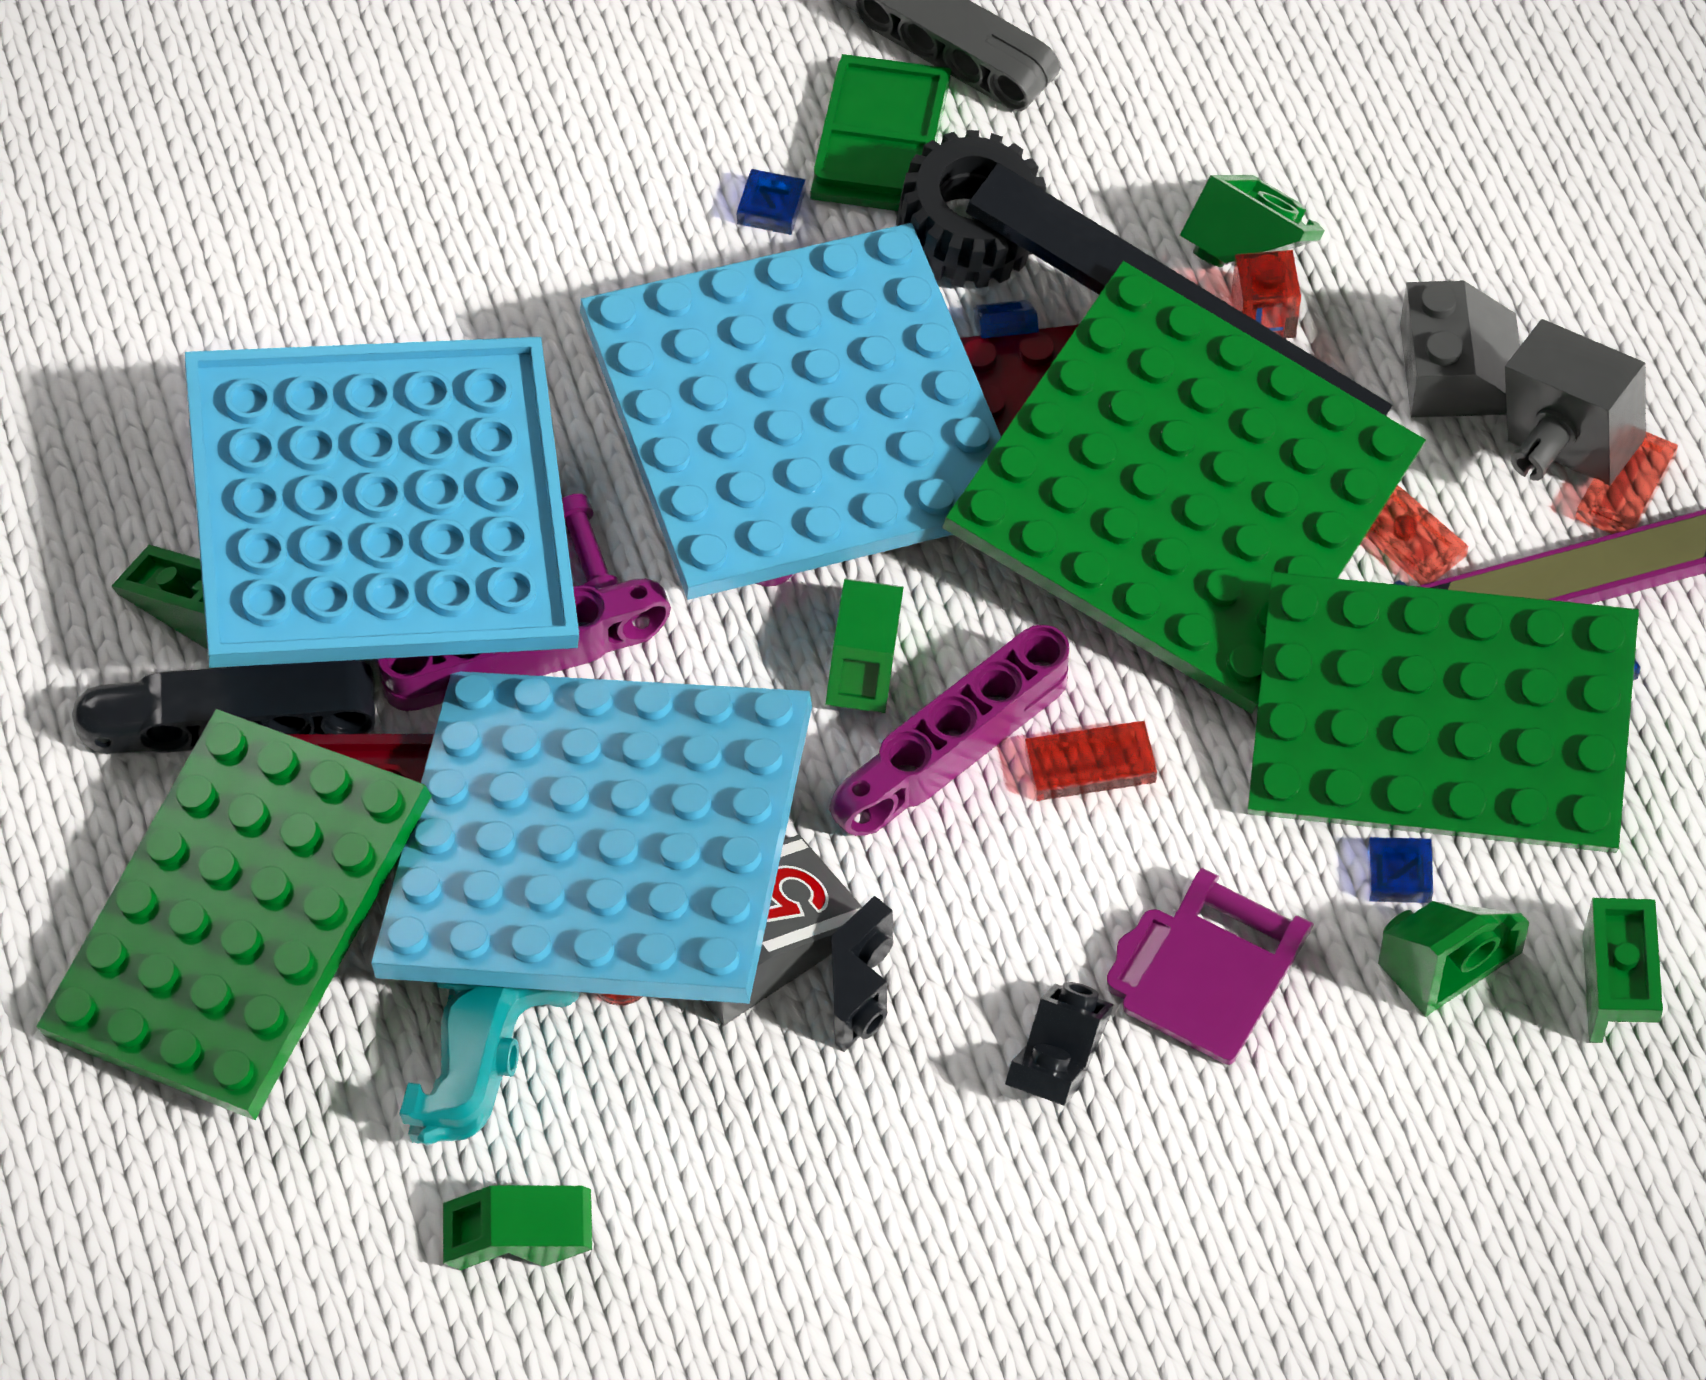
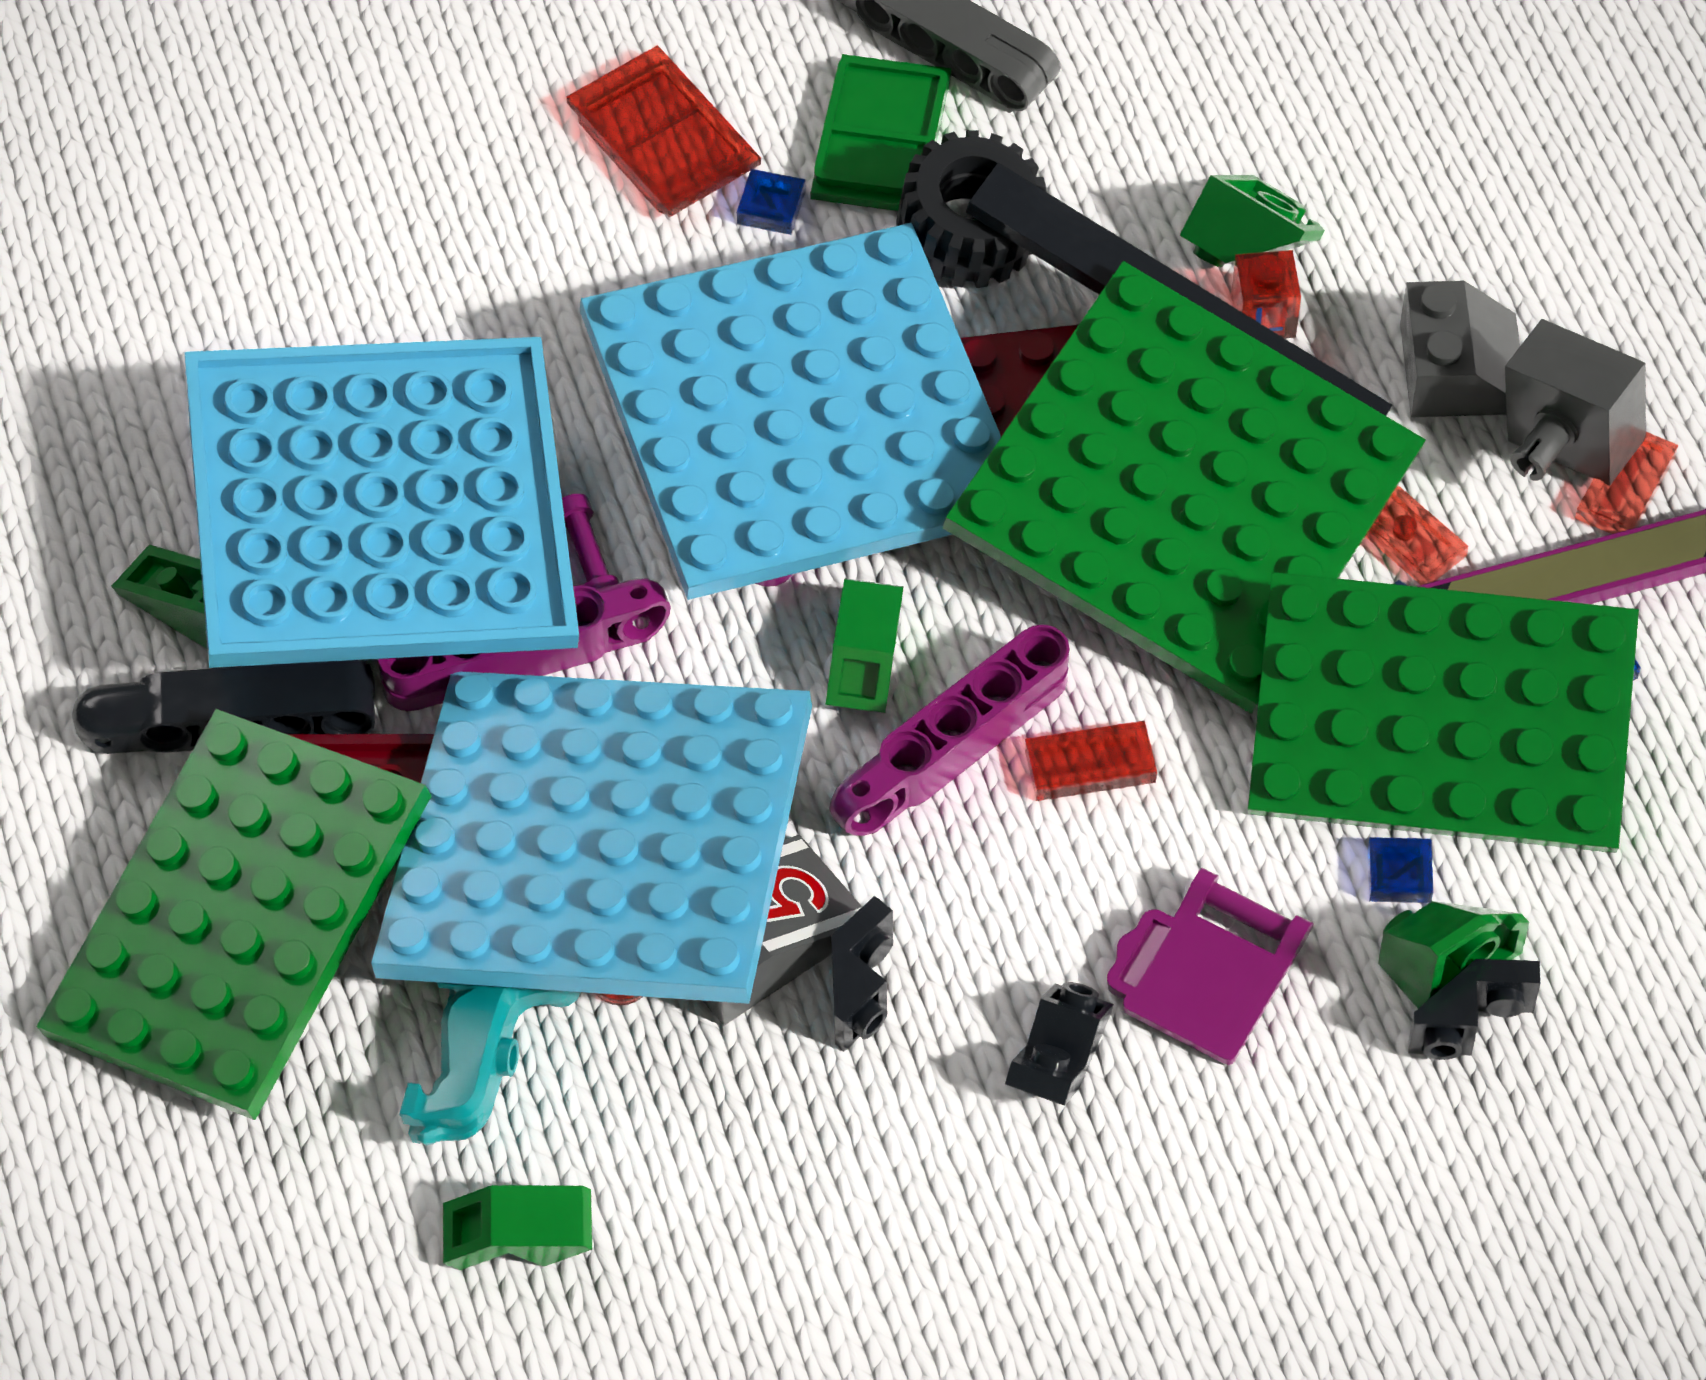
clear blue tile [973,300,1039,338] -> none
green panel [1583,898,1663,1043] -> none
none -> clear red piece [566,45,761,218]
none -> black slope [1408,959,1541,1060]

